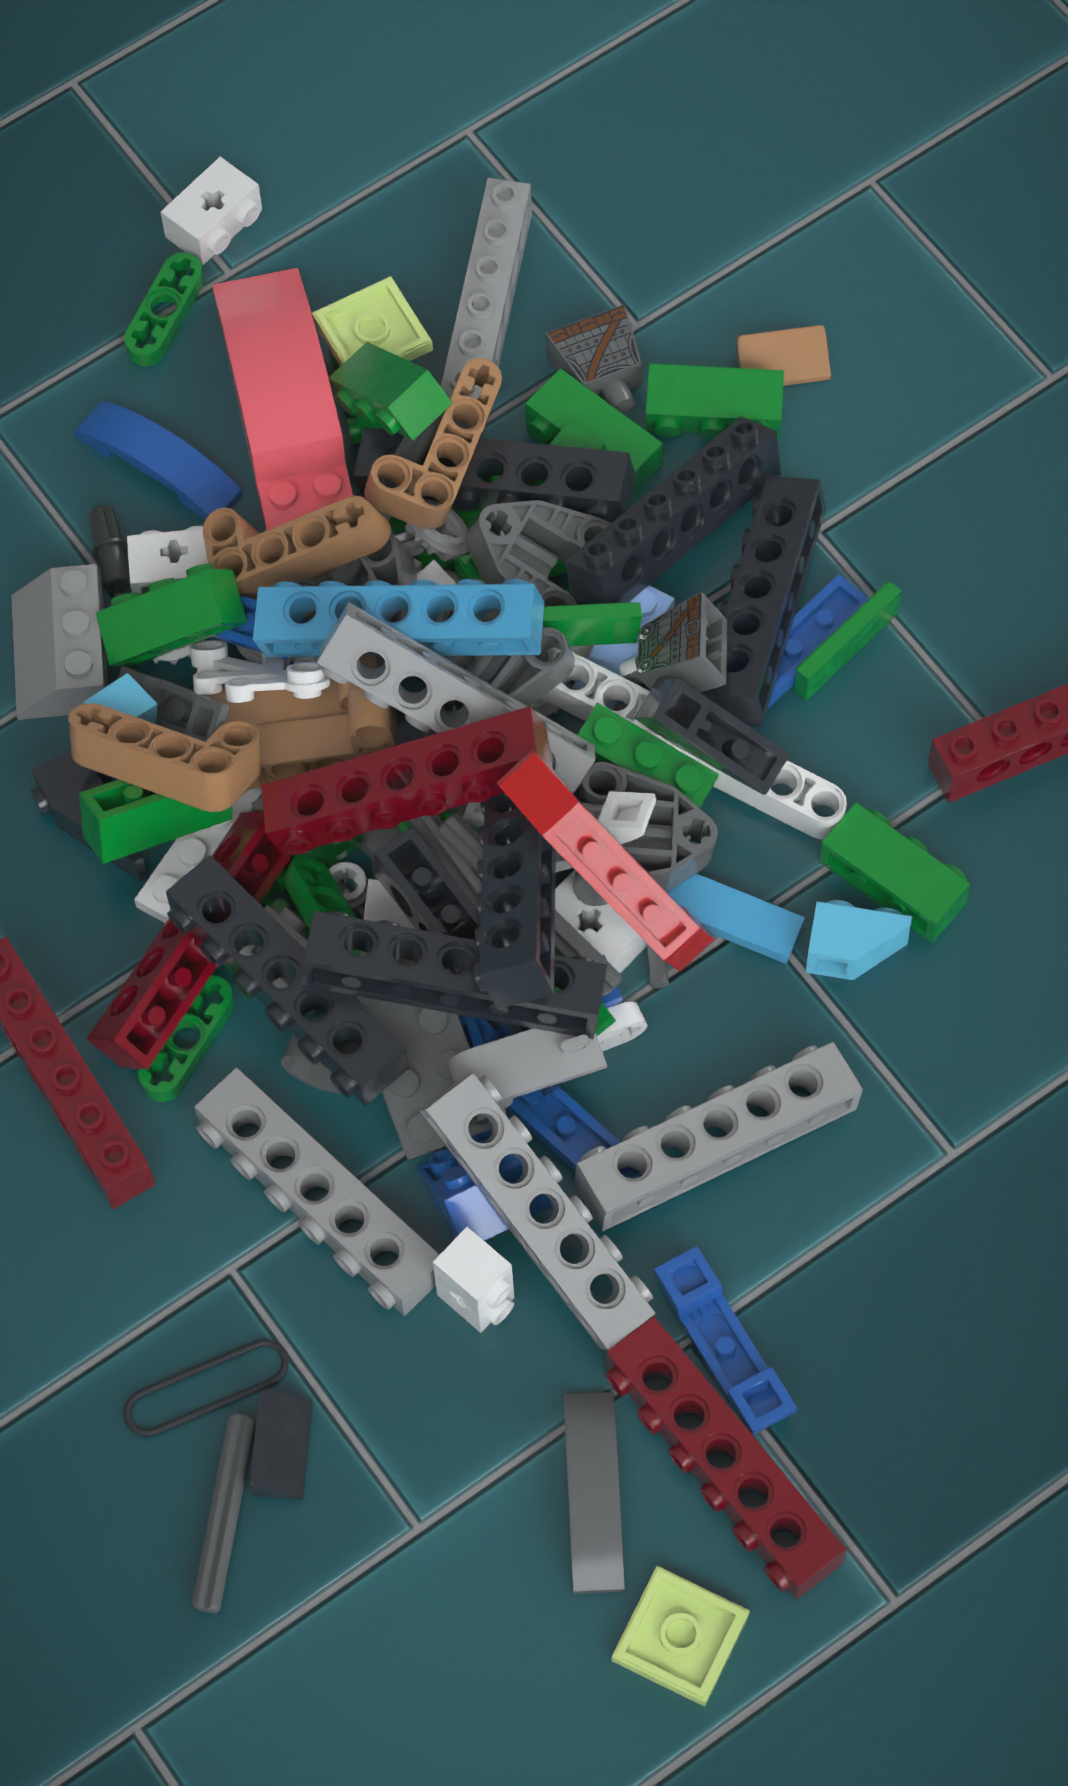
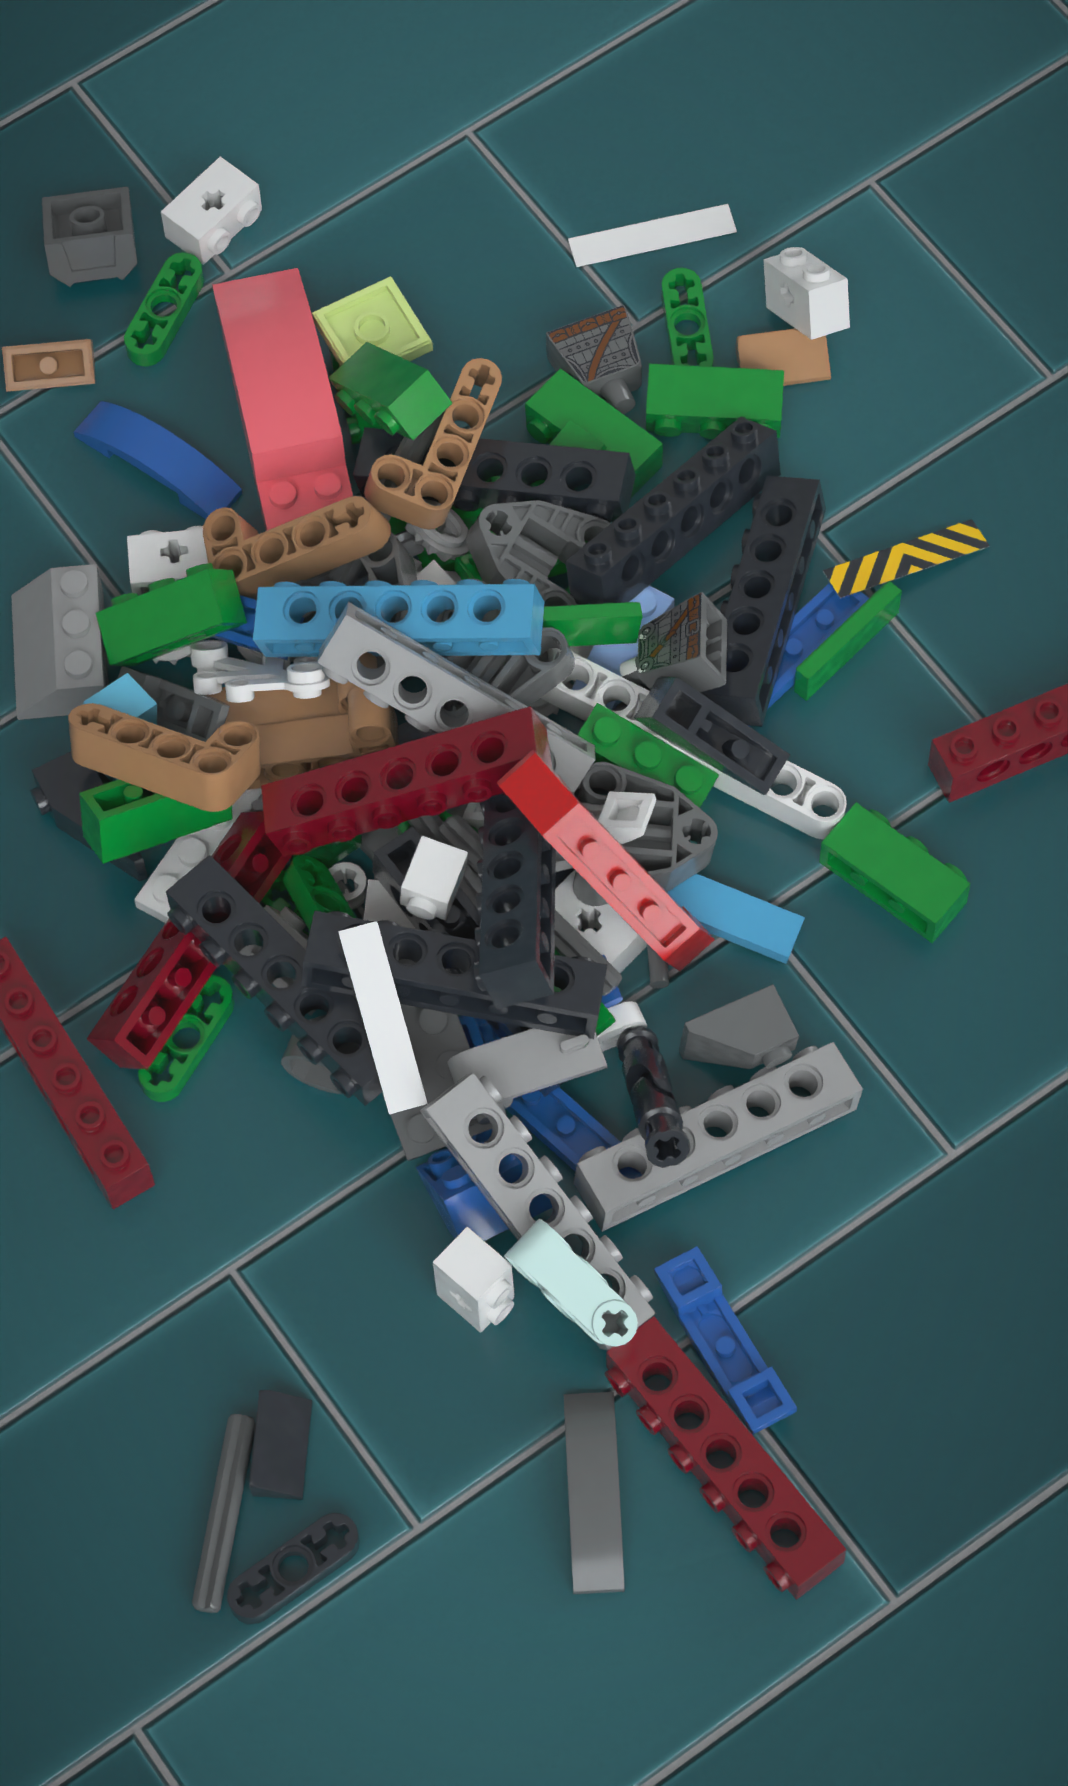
pearl dark grey axle [88,505,131,593] -> none
black piece [123,1339,289,1437] -> none
light grey brick [194,1067,439,1316] -> none
light grey brick [441,178,532,434] -> none
yellowish green tile [611,1566,750,1707] -> none
medium azure slope [806,900,912,980] -> none
none -> medium nougat slope [2,339,95,392]
none -> dark grey slope [42,187,137,287]
none -> black beam [227,1513,360,1624]
none -> white sticker [338,921,428,1114]
none -> white brick [400,836,468,920]
none -> light aqua piece [504,1218,638,1347]
none -> white sticker [568,204,737,267]
none -> black piece [616,1027,690,1168]
none -> green beam [661,268,714,367]
none -> dark grey slope [679,984,799,1069]
none -> white brick [763,247,850,340]
none -> sticker [823,519,990,598]

